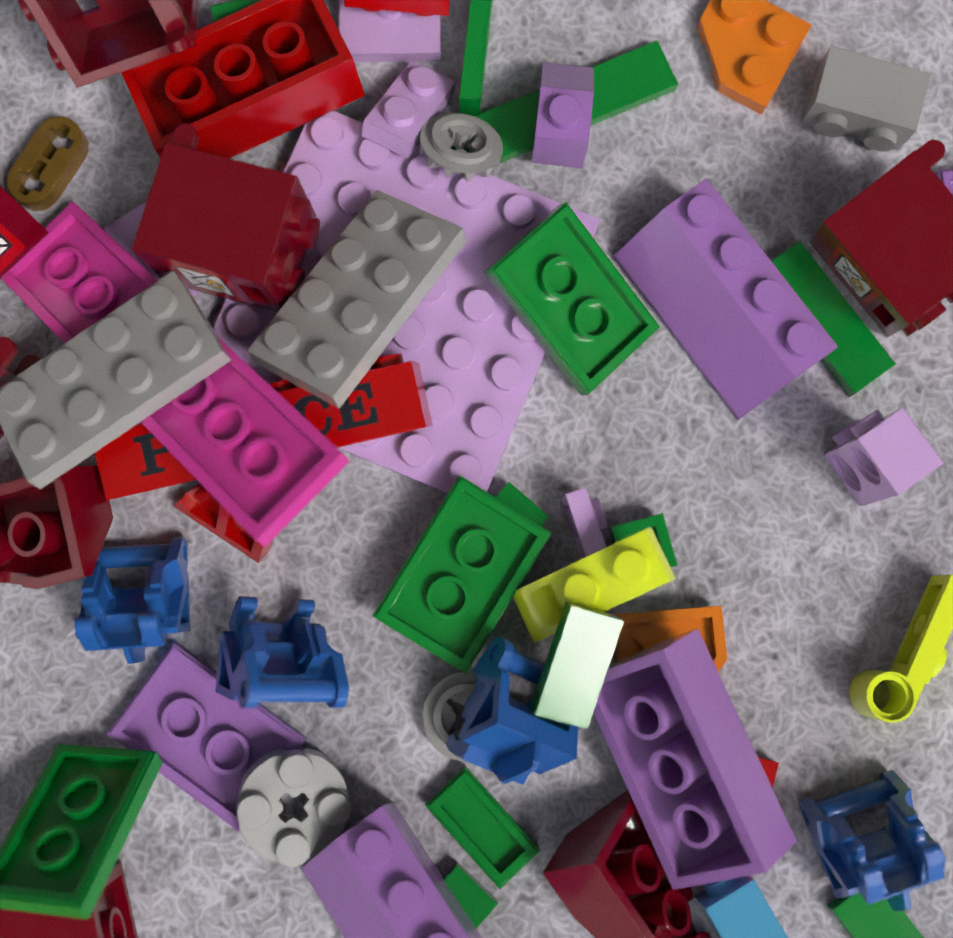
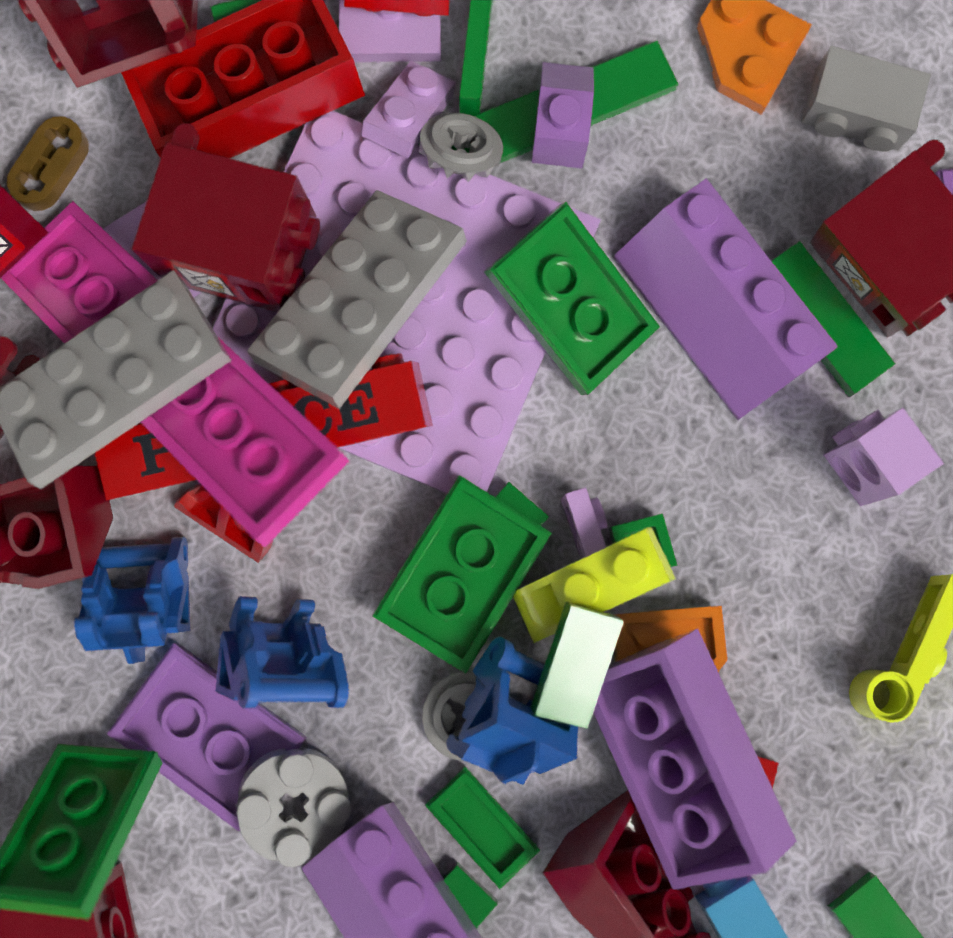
blue piece [798,770,946,911] -> none

